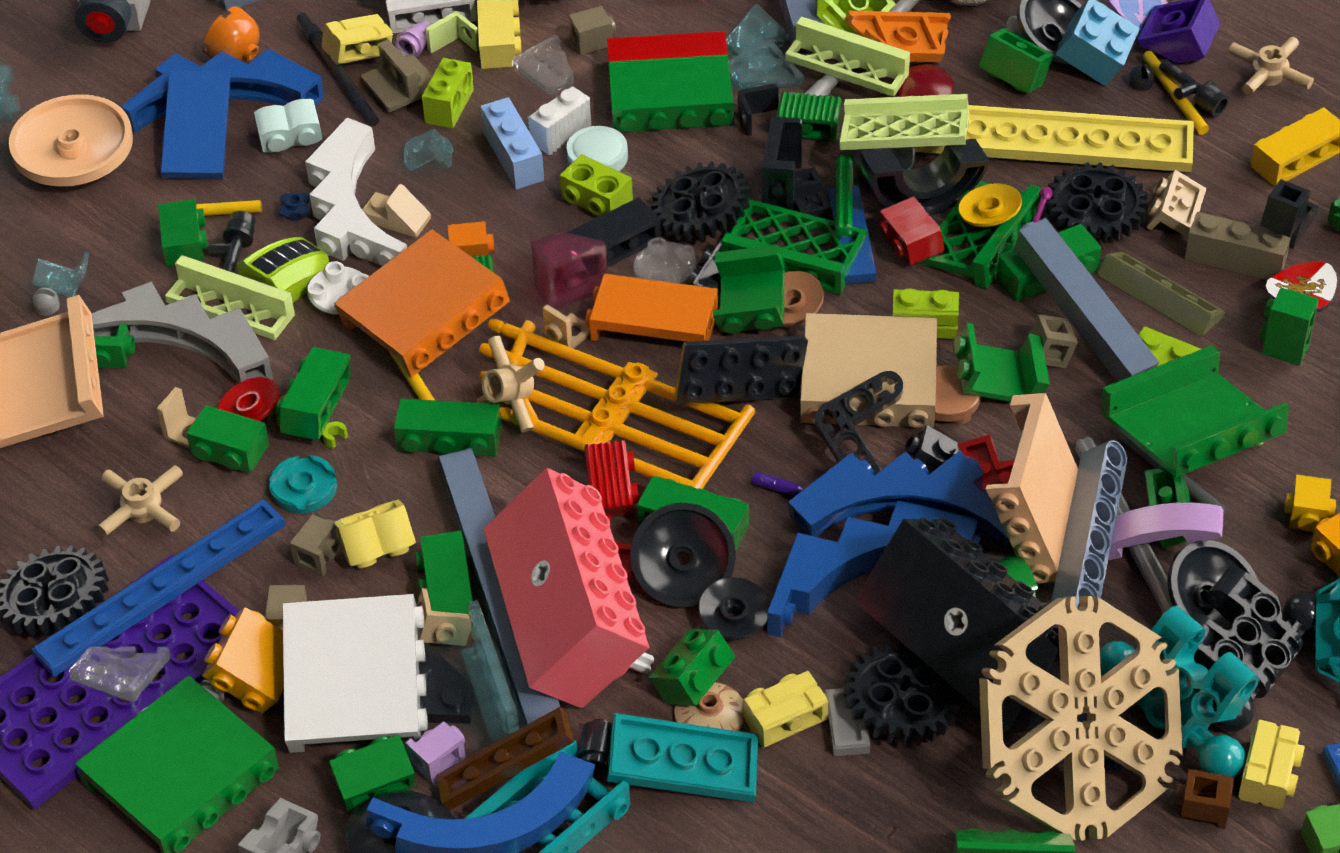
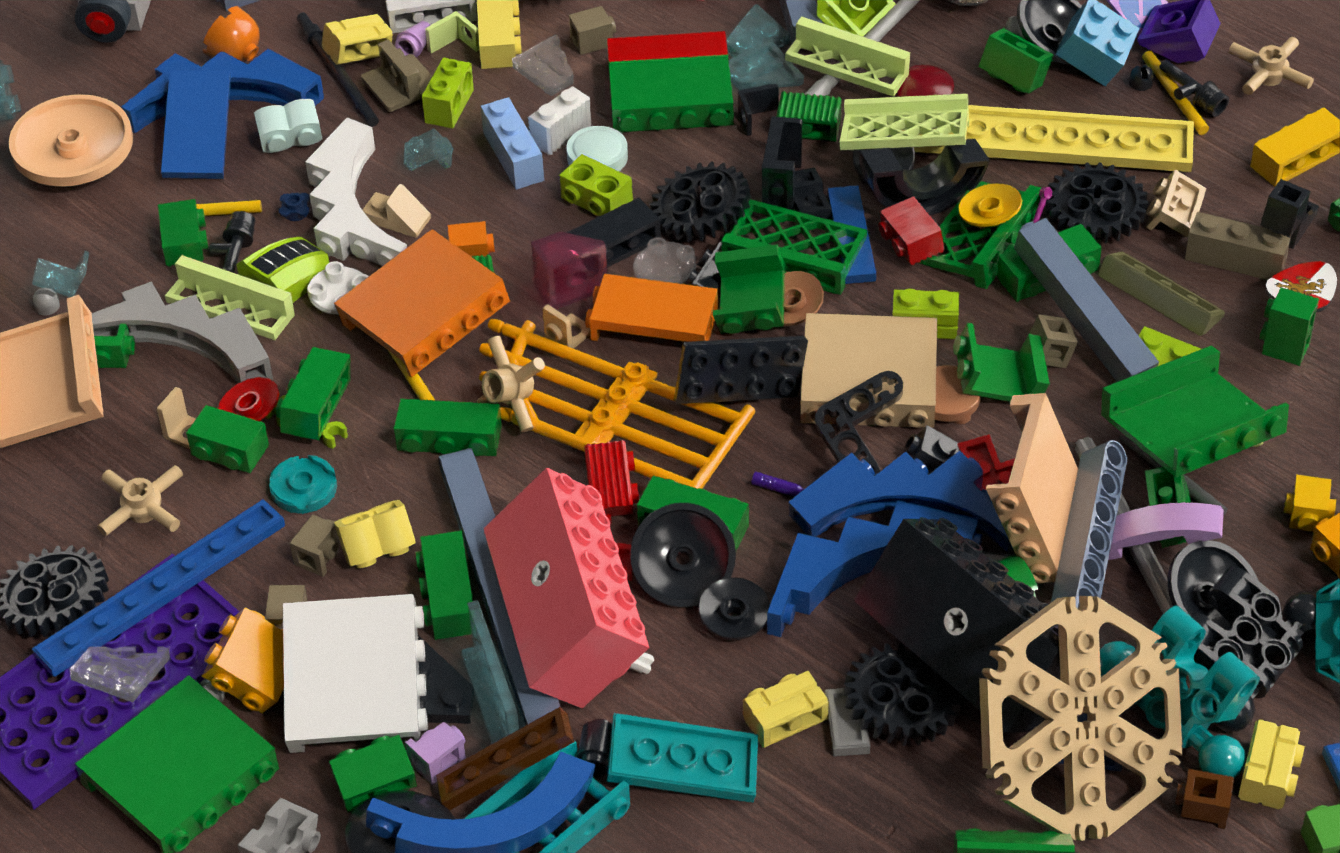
tan bracket [417,588,473,646] -> none
green brick [649,629,736,706] -> none
tan dish [674,682,745,731] -> none
green axle [835,155,853,237] -> none
orange wing [845,11,951,62] -> none

